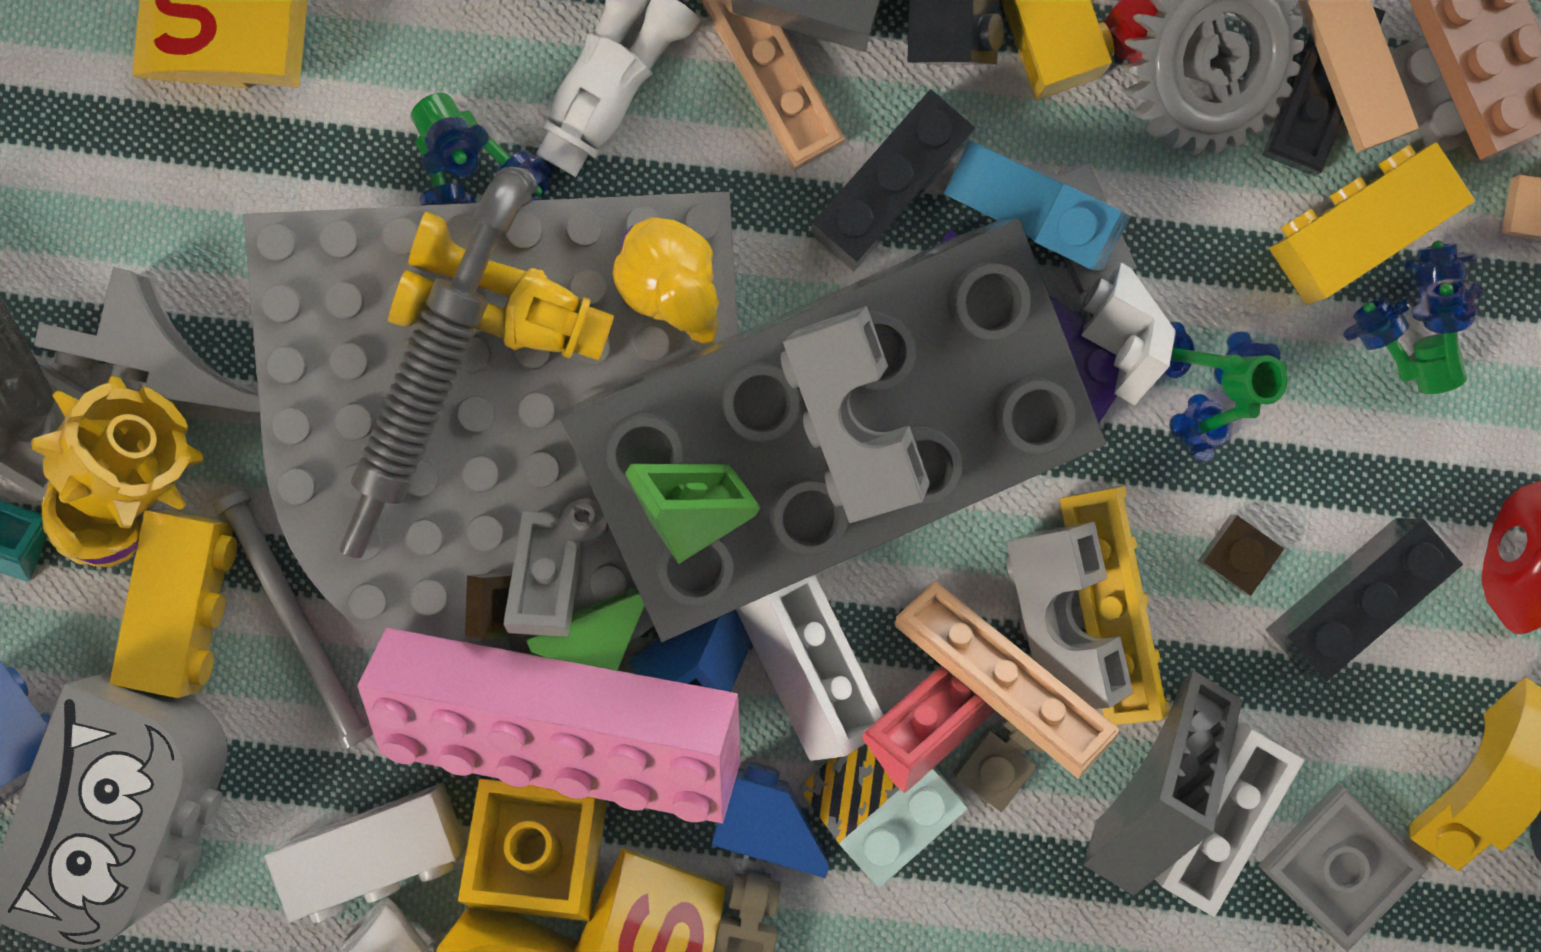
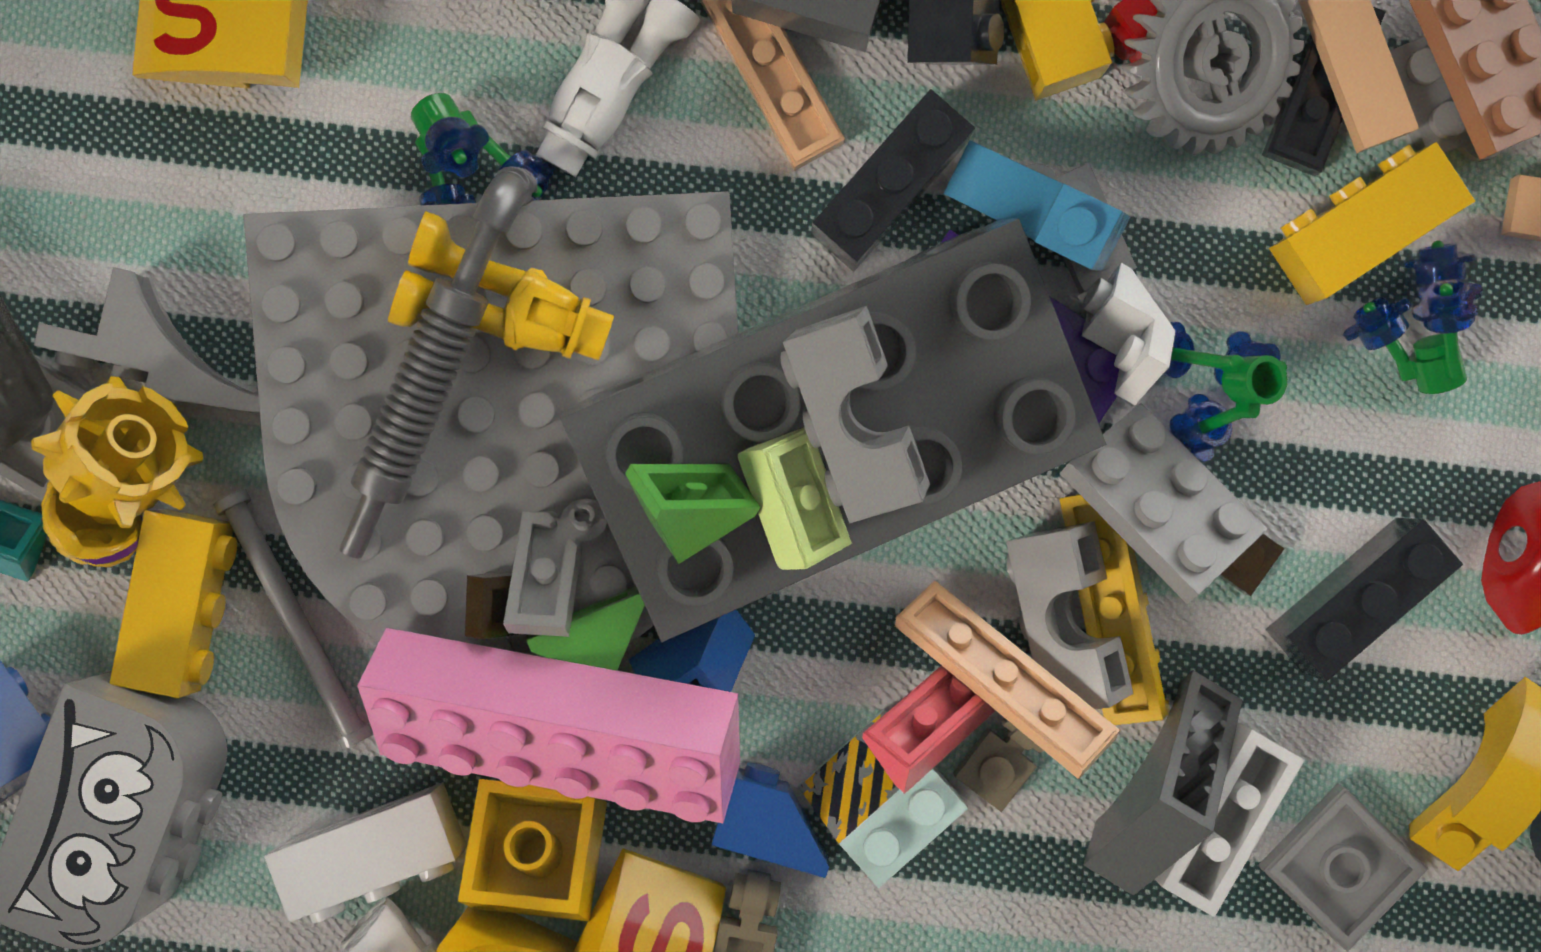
yellow hair [612,216,719,345] -> none
white brick [736,575,883,761] -> none
none -> yellowish green slope [738,427,852,570]
none -> light grey plate [1060,403,1267,605]

